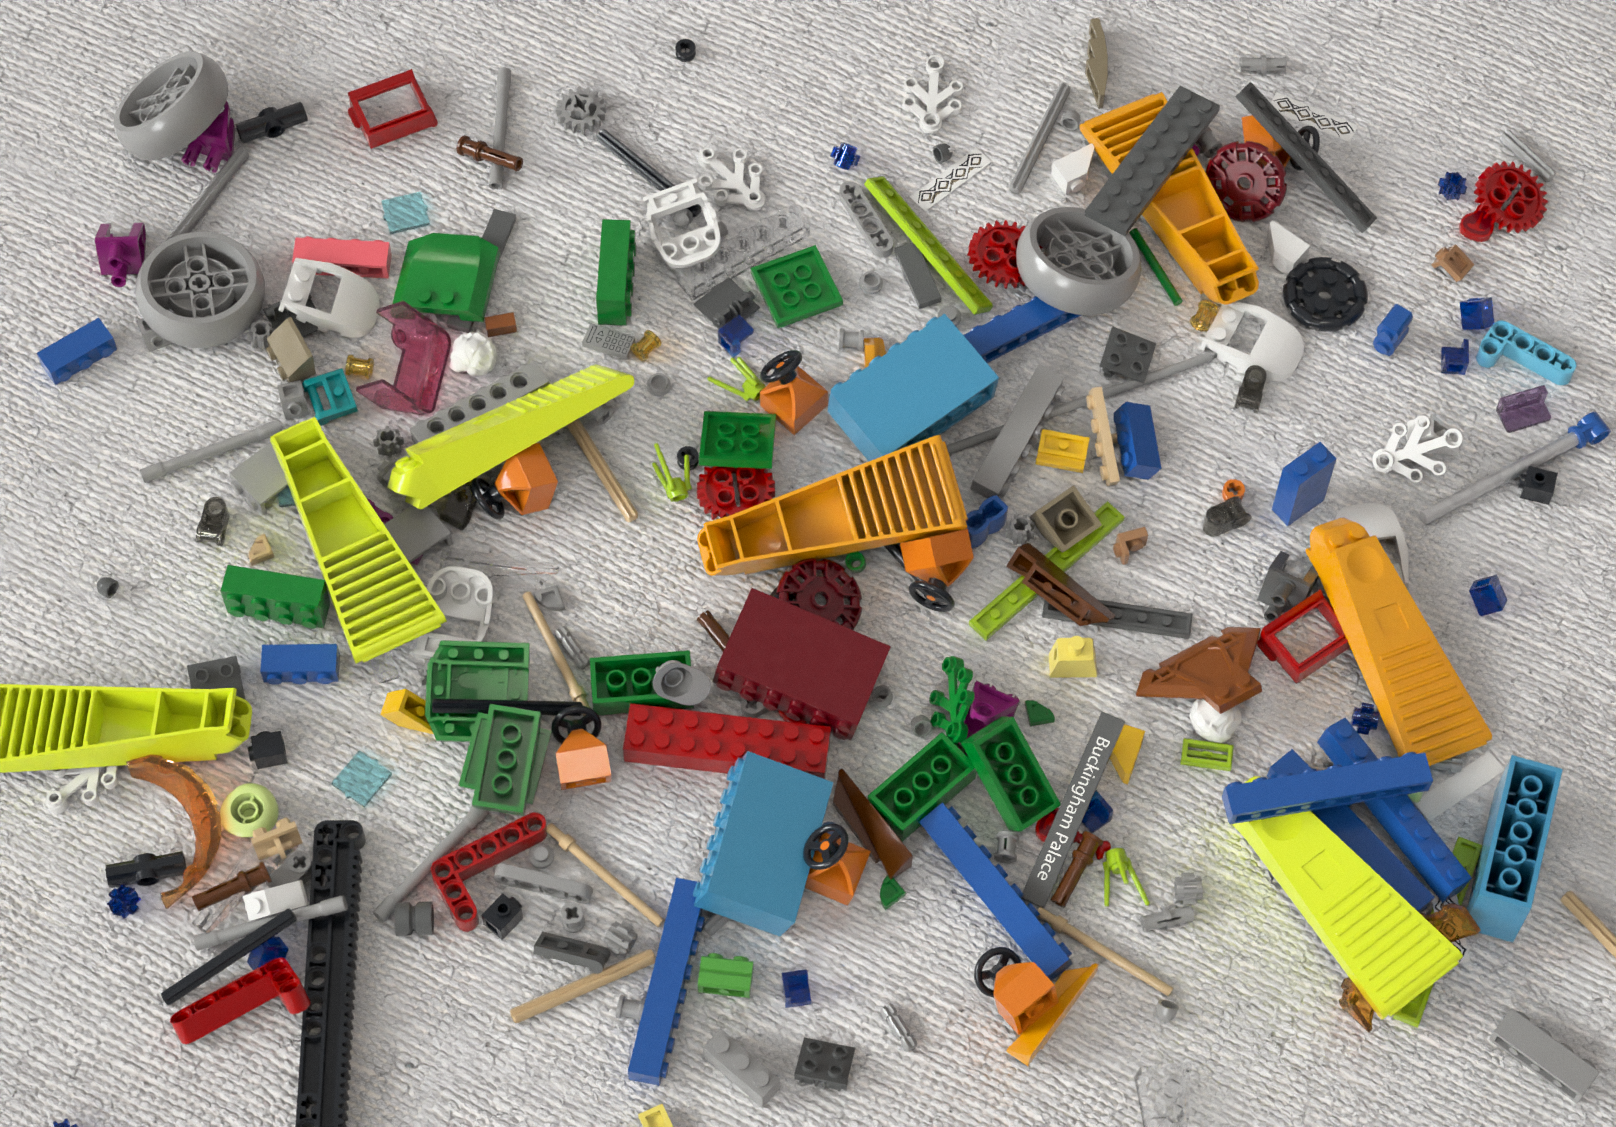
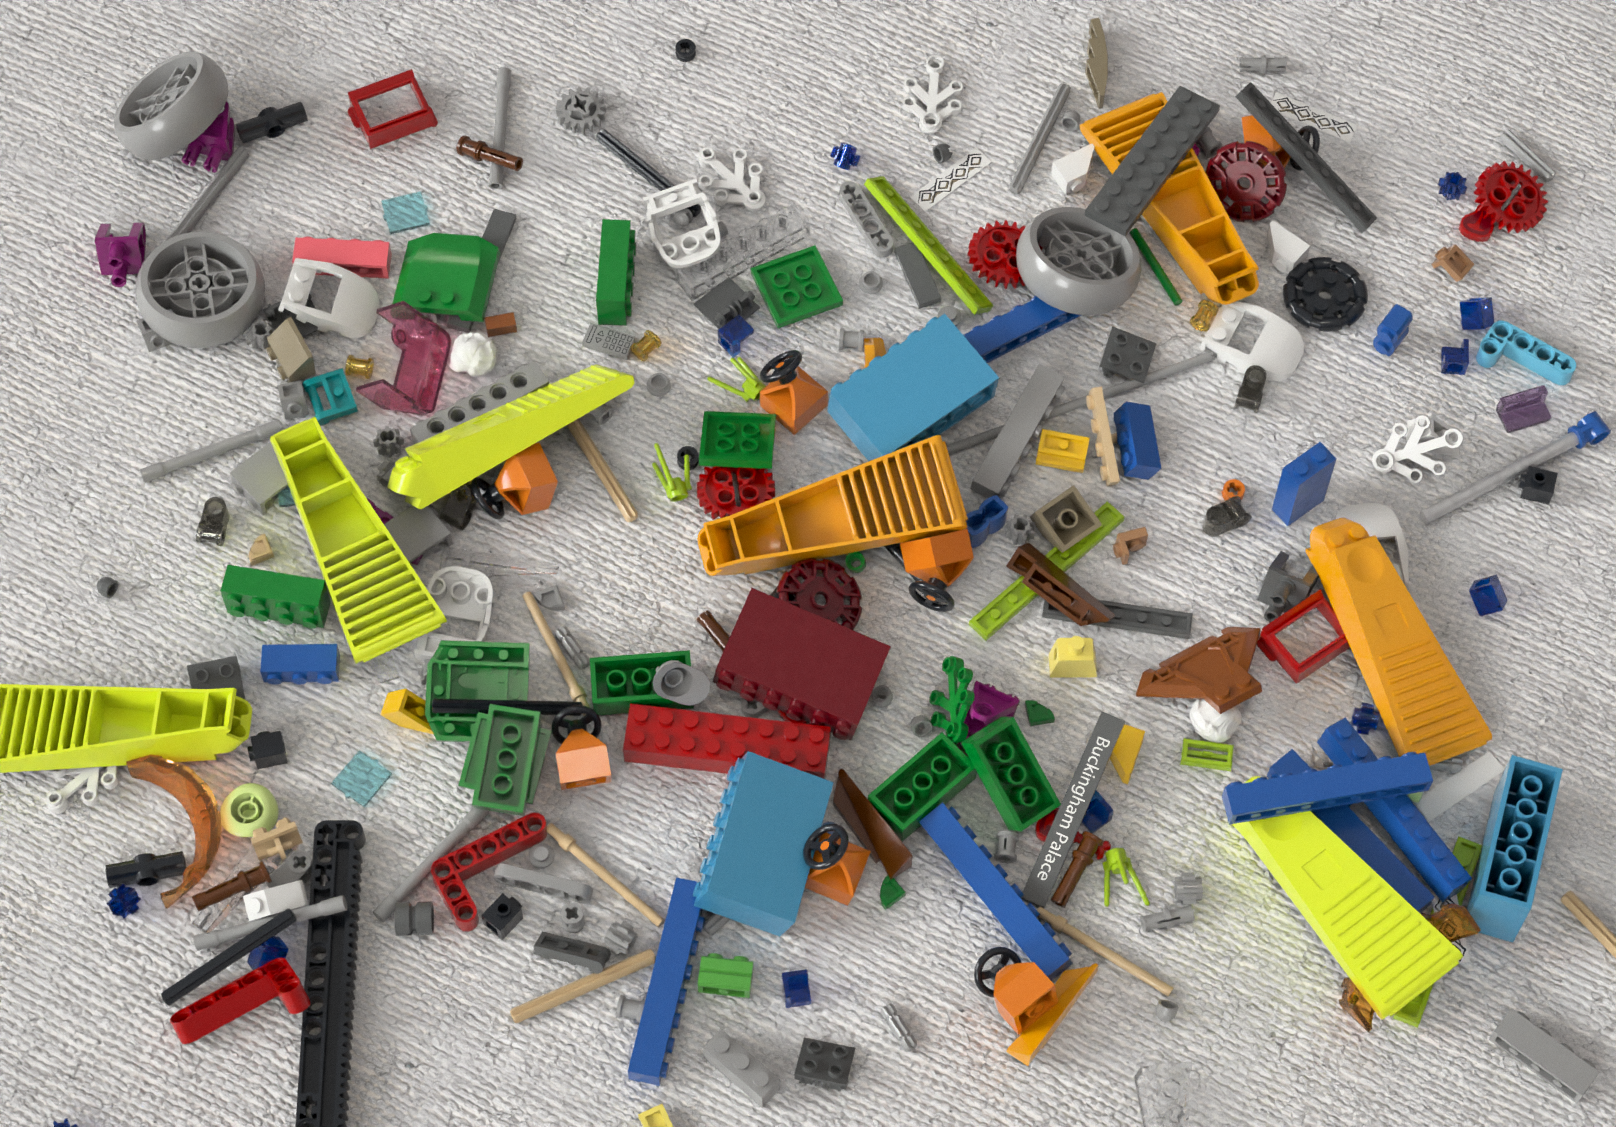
blue brick [37,318,117,385] -> none

